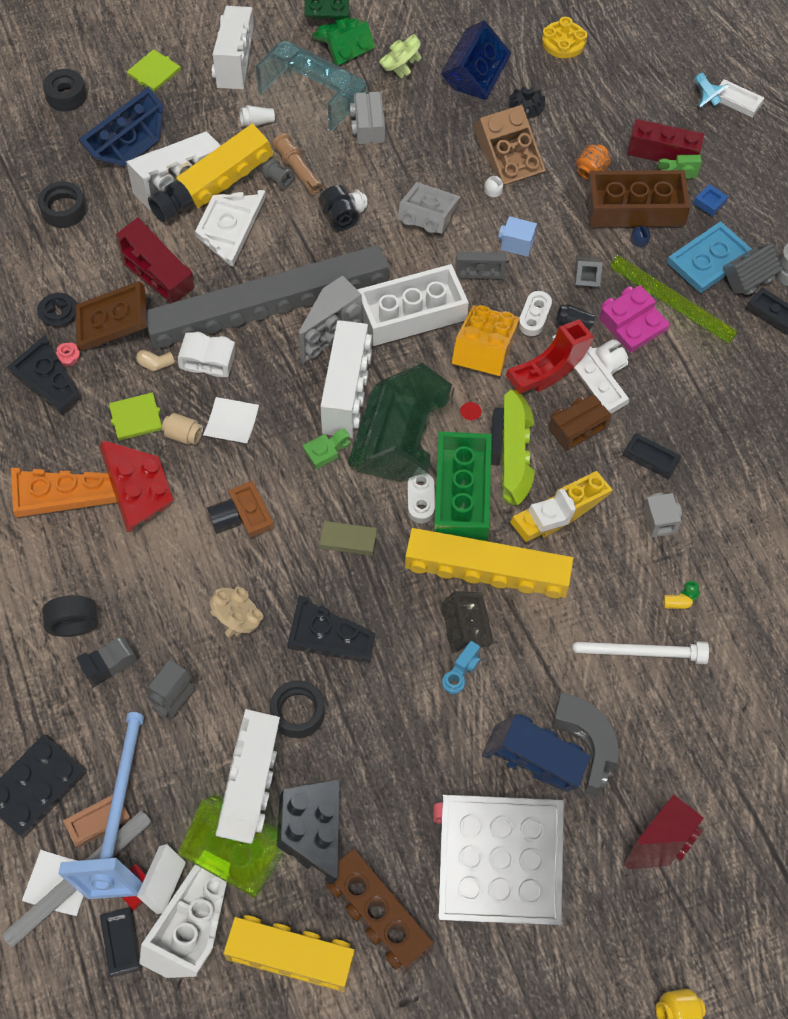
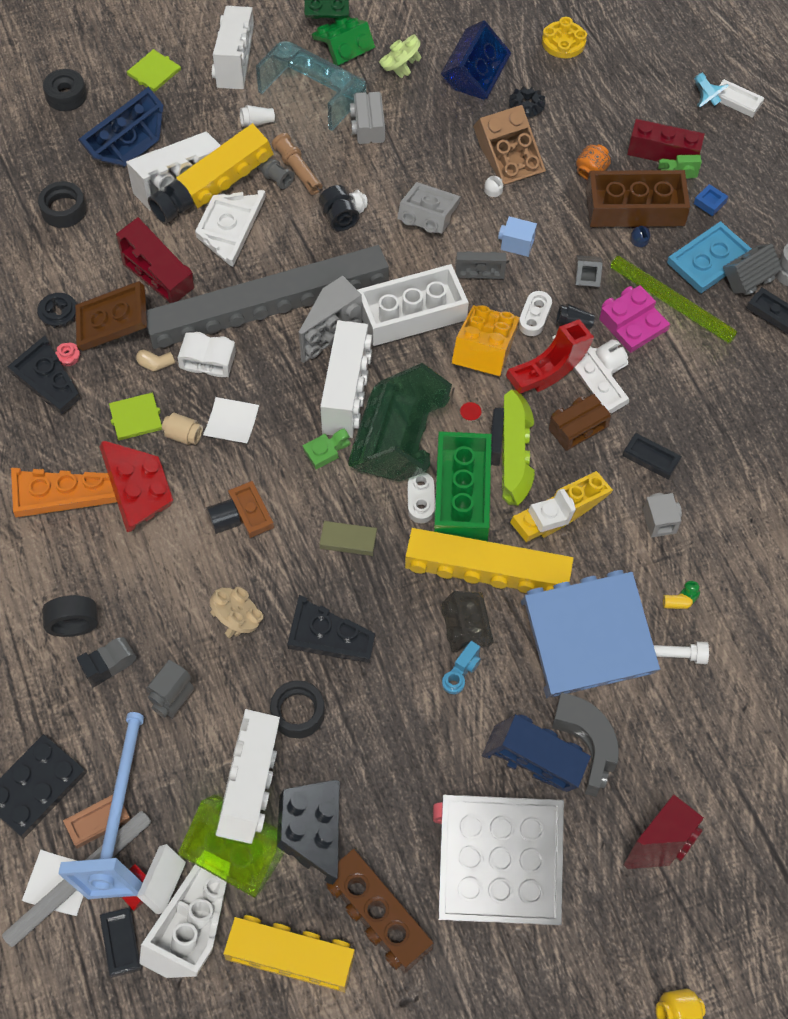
none -> medium blue panel [521,570,660,699]

